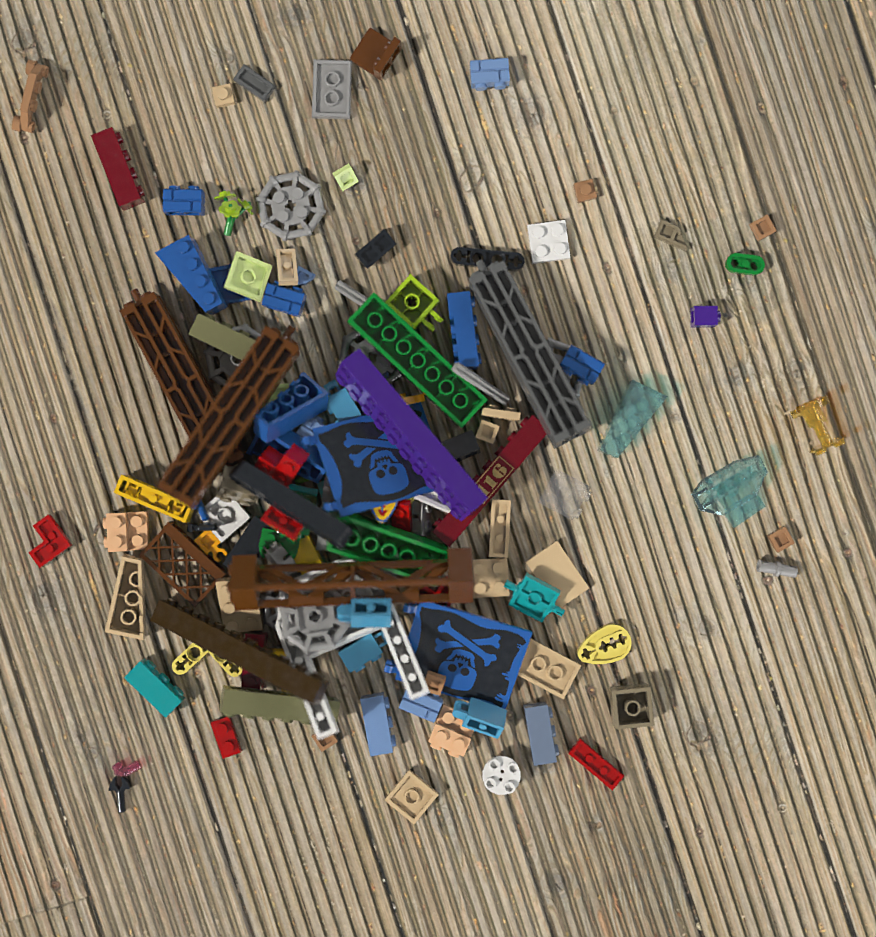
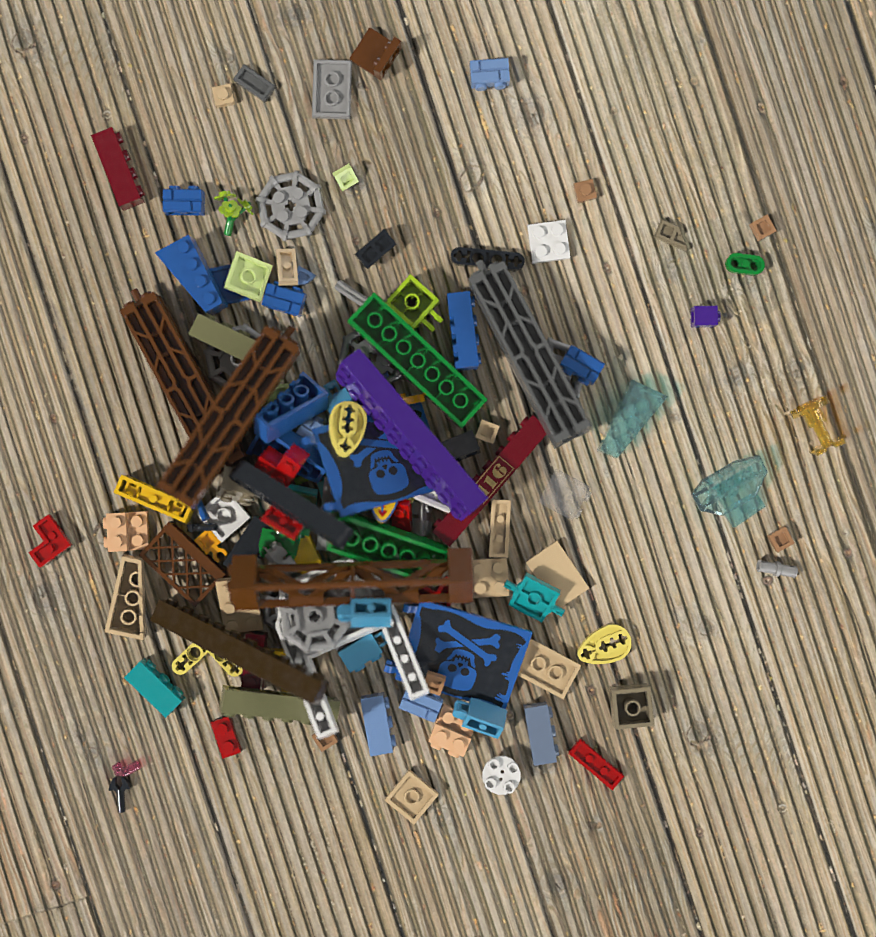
medium nougat plate [12,59,49,133] -> none
light grey axle [452,362,510,405] -> none
tan plate [481,405,521,421] -> none
none -> light yellow piece [329,401,367,458]

